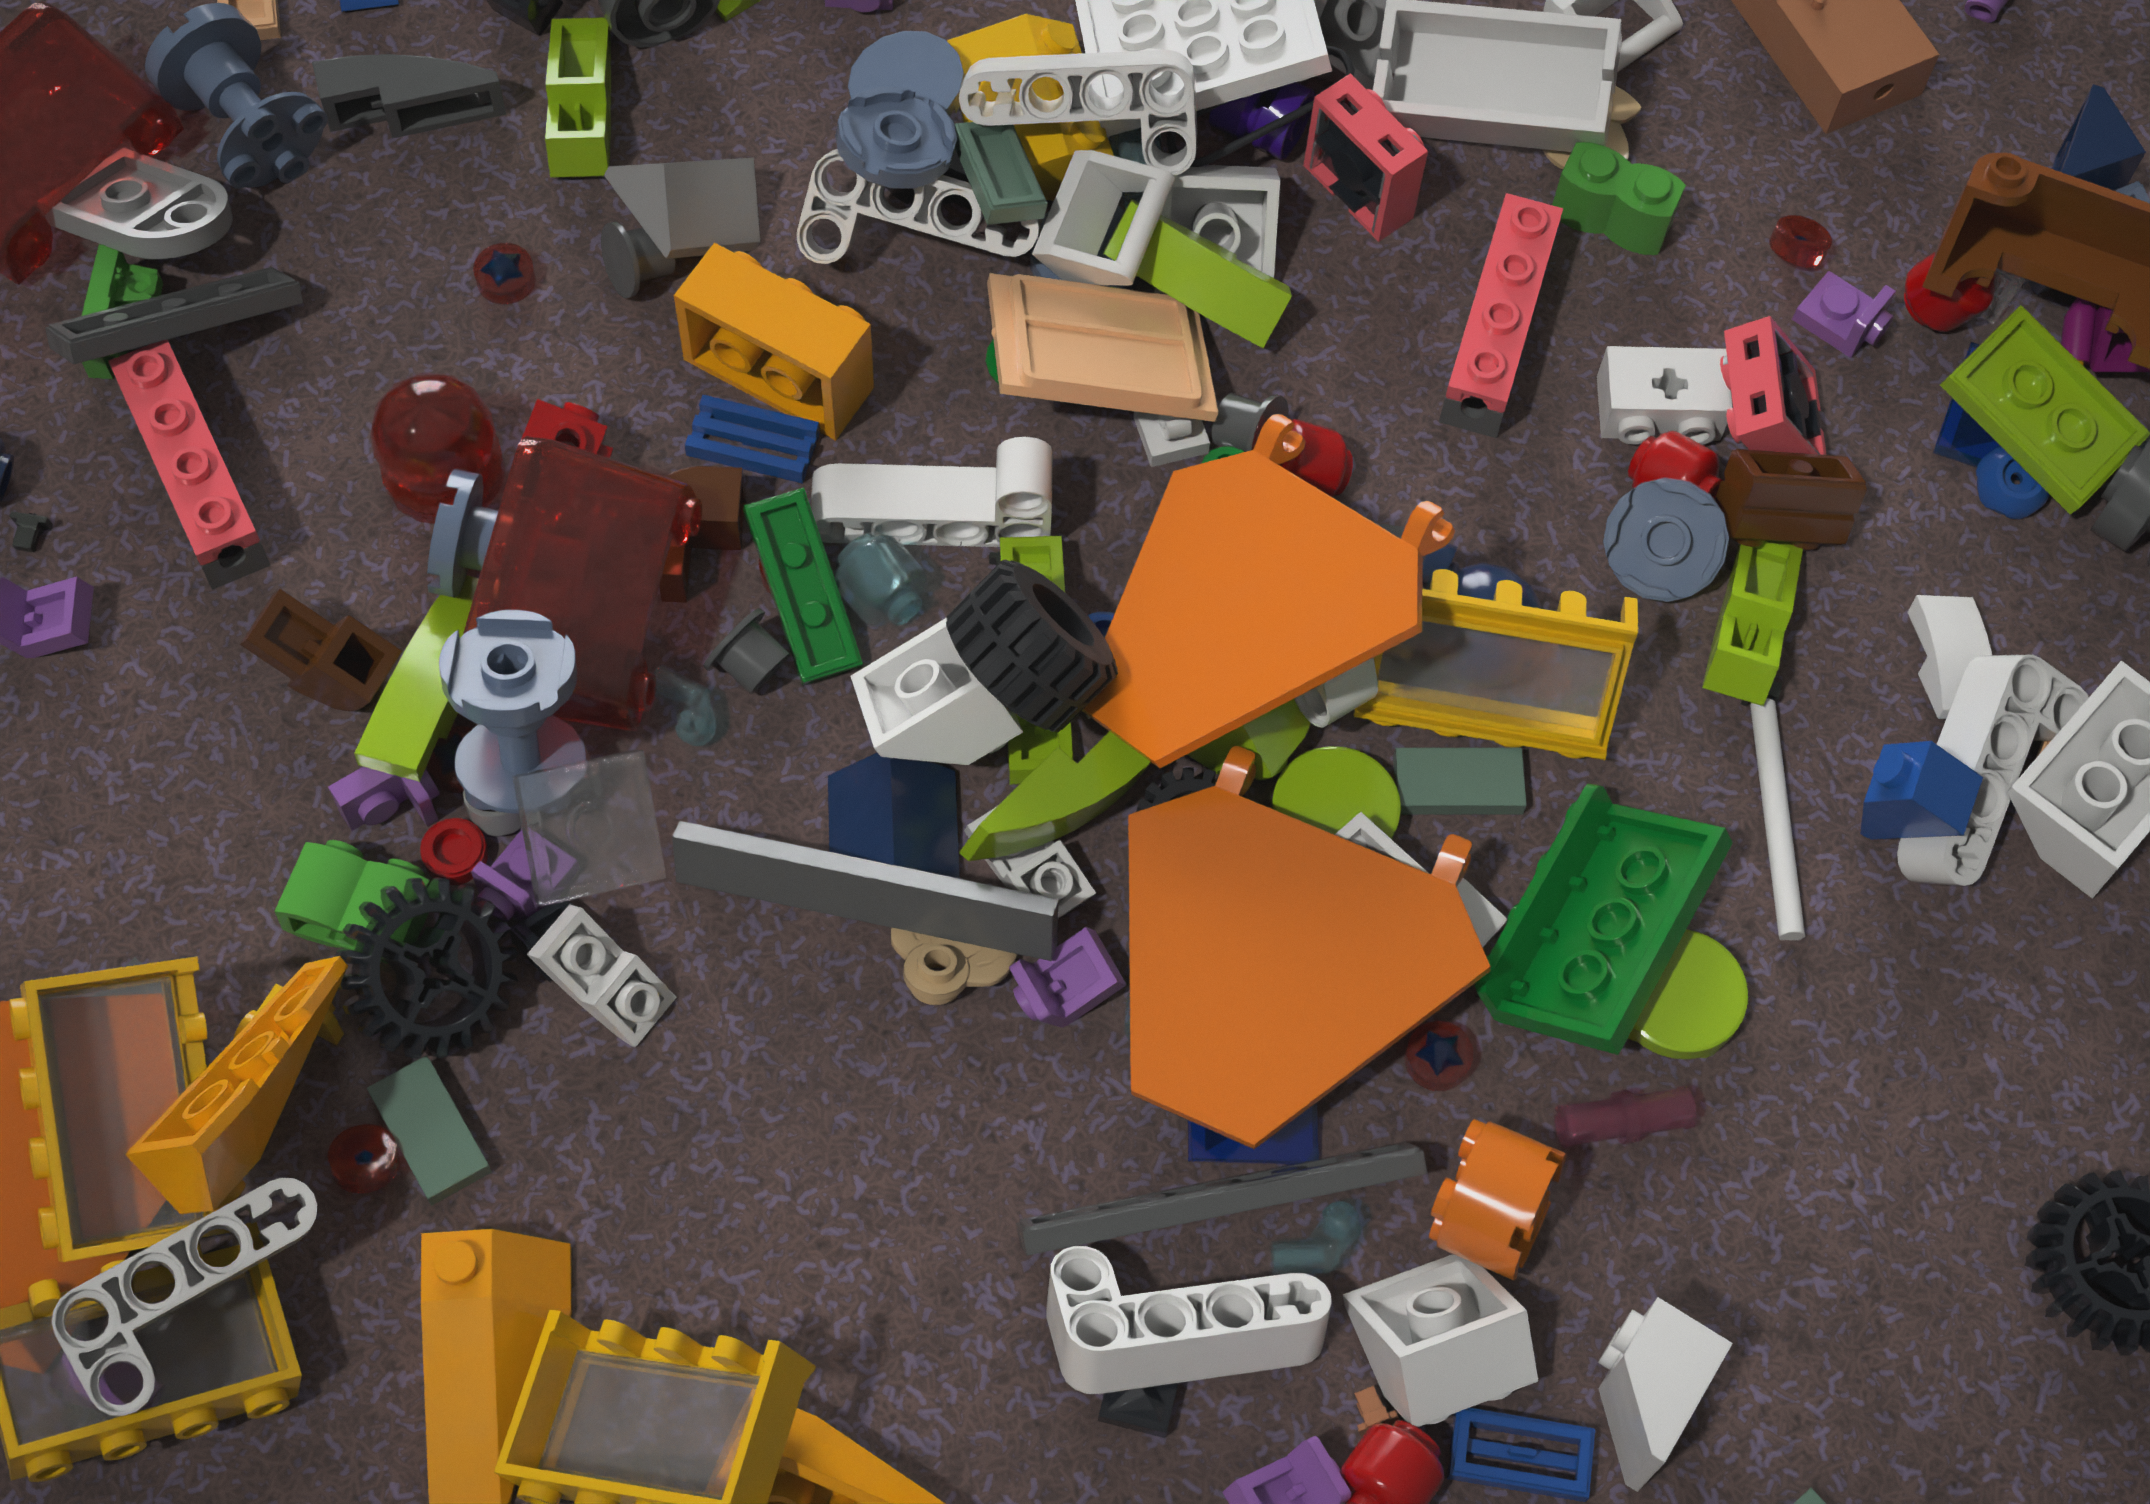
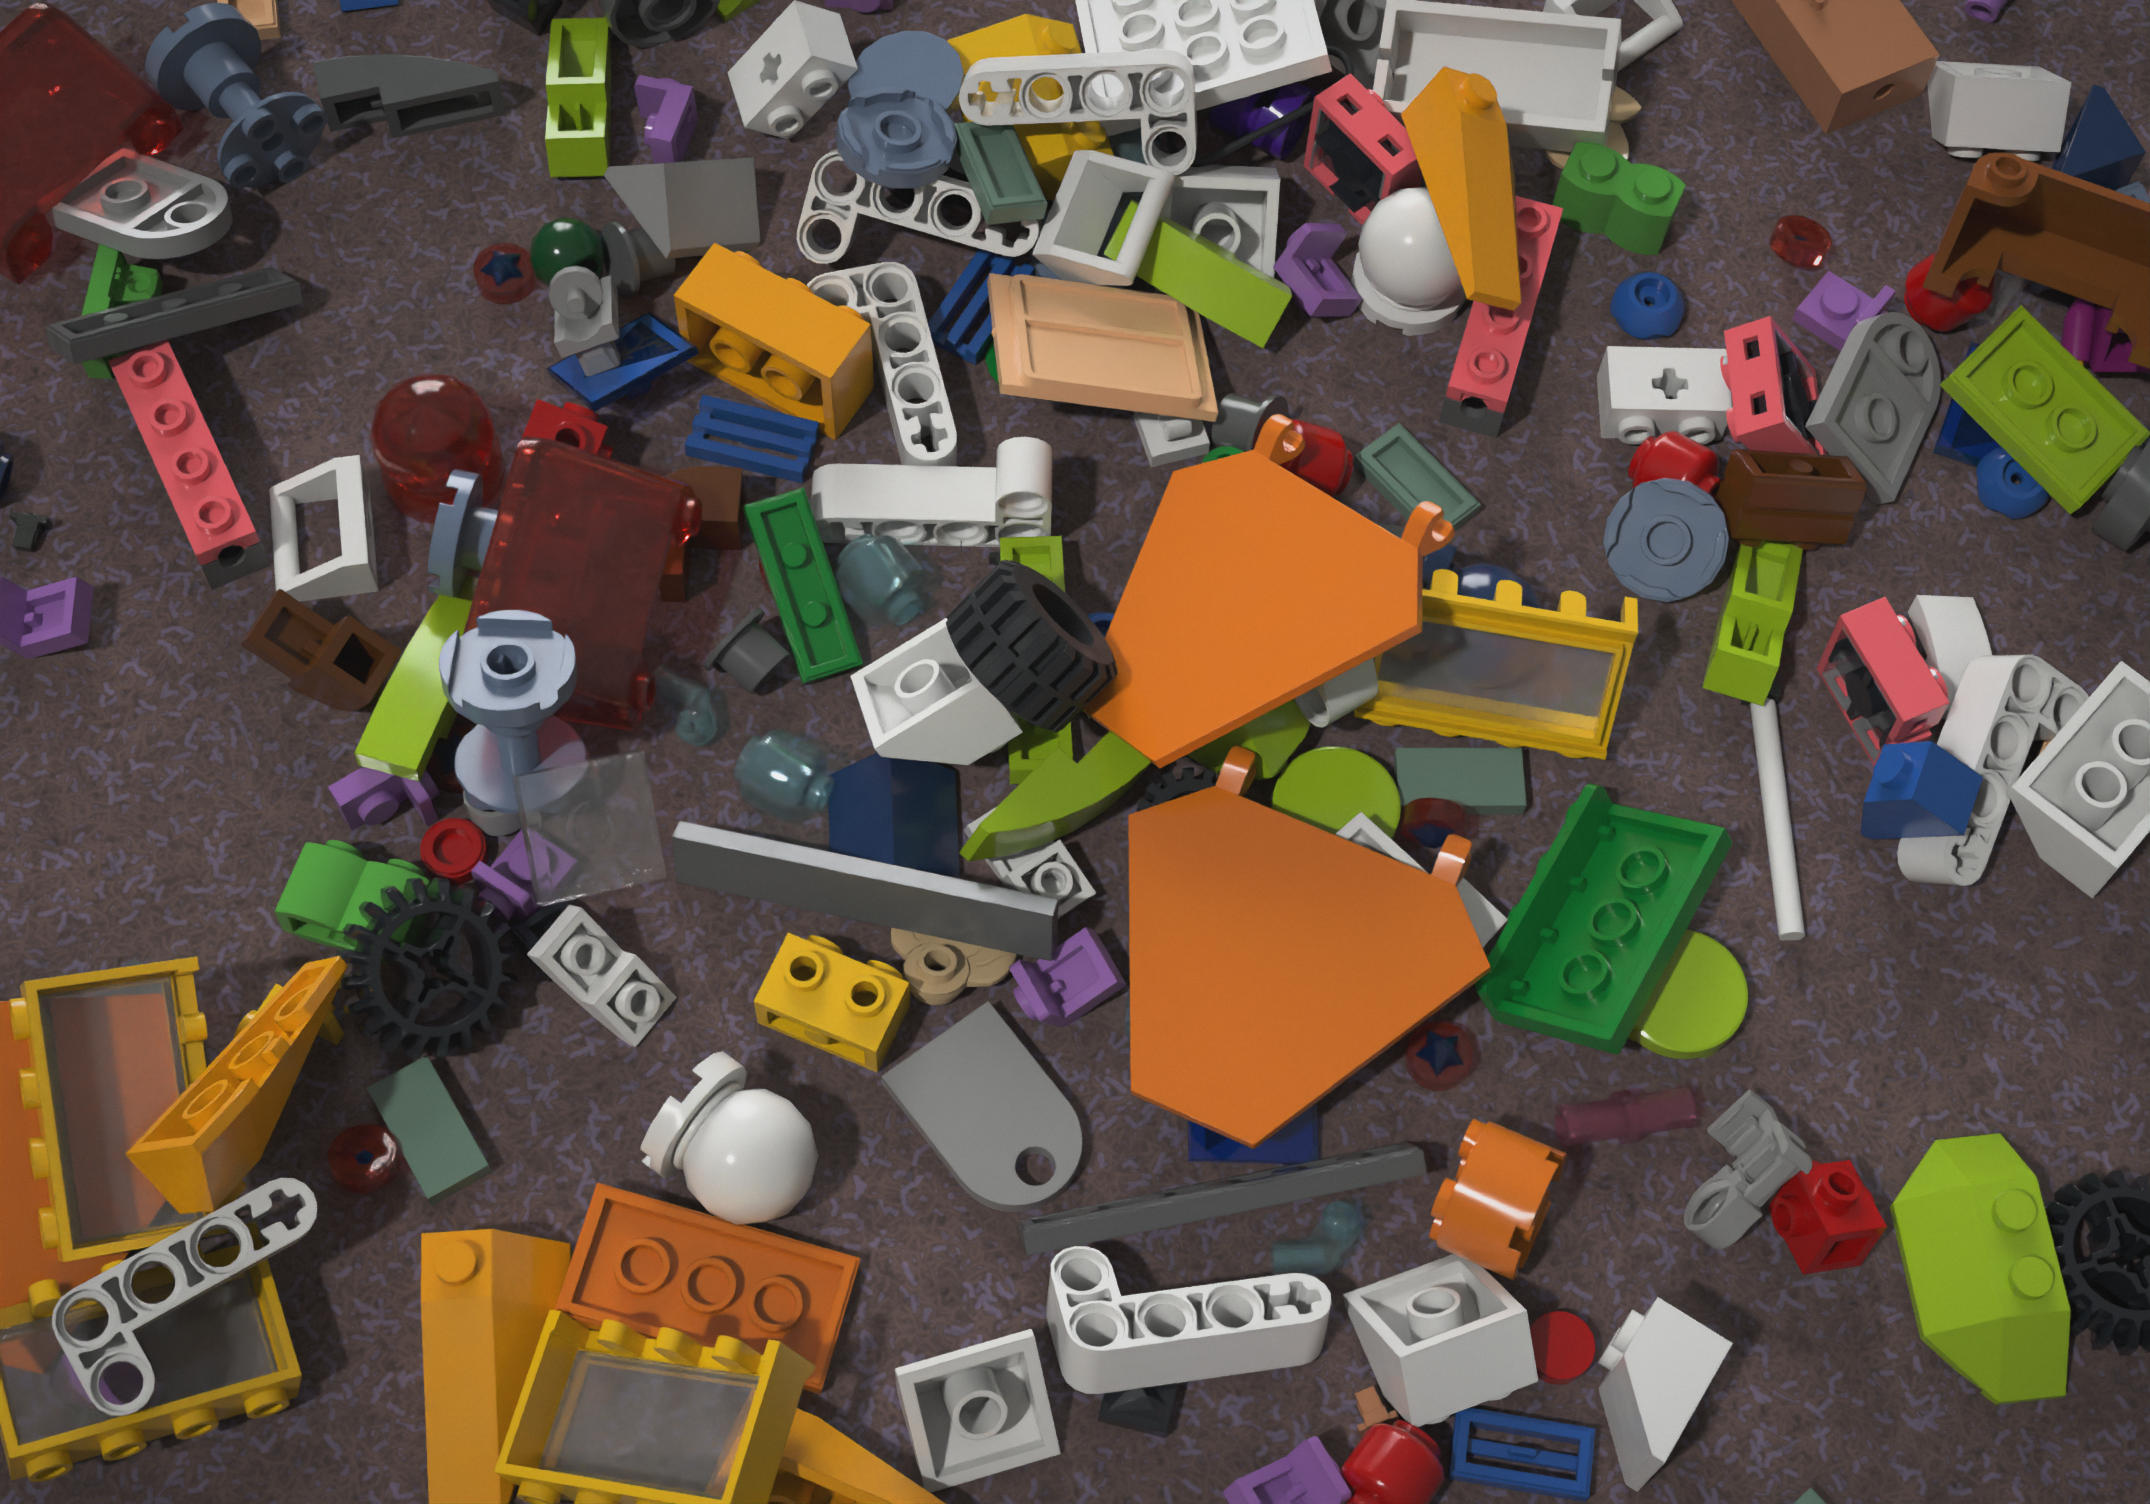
none -> white tile [269,455,379,601]
none -> dark green piece [529,217,606,287]
none -> piece [546,312,699,412]
none -> light grey hips [549,266,620,376]
none -> orange tile [554,1183,861,1394]
none -> medium lavender bracket [634,75,699,164]
none -> white tile [640,1051,818,1225]
none -> white brick [727,0,858,139]
none -> clear light blue head [734,728,834,823]
none -> yellow brick [754,933,910,1073]
none -> white beam [807,262,957,467]
none -> light grey tile [881,1001,1082,1212]
none -> white slope [895,1329,1061,1493]
none -> blue tile [928,249,1035,365]
none -> medium lavender bracket [1273,223,1362,317]
none -> white tile [1351,187,1466,336]
none -> sand green tile [1353,423,1481,531]
none -> light orange wedge [1401,66,1521,311]
none -> clear red tile [1401,797,1467,849]
none -> red tile [1530,1311,1595,1385]
none -> blue plate [1610,271,1685,340]
none -> light grey piece [1684,1089,1812,1250]
none -> red brick [1768,1160,1887,1275]
none -> light grey tile [1805,312,1941,505]
none -> coral piece [1816,597,1950,766]
none -> lime wedge [1890,1133,2071,1405]
none -> white slope [1927,61,2072,161]

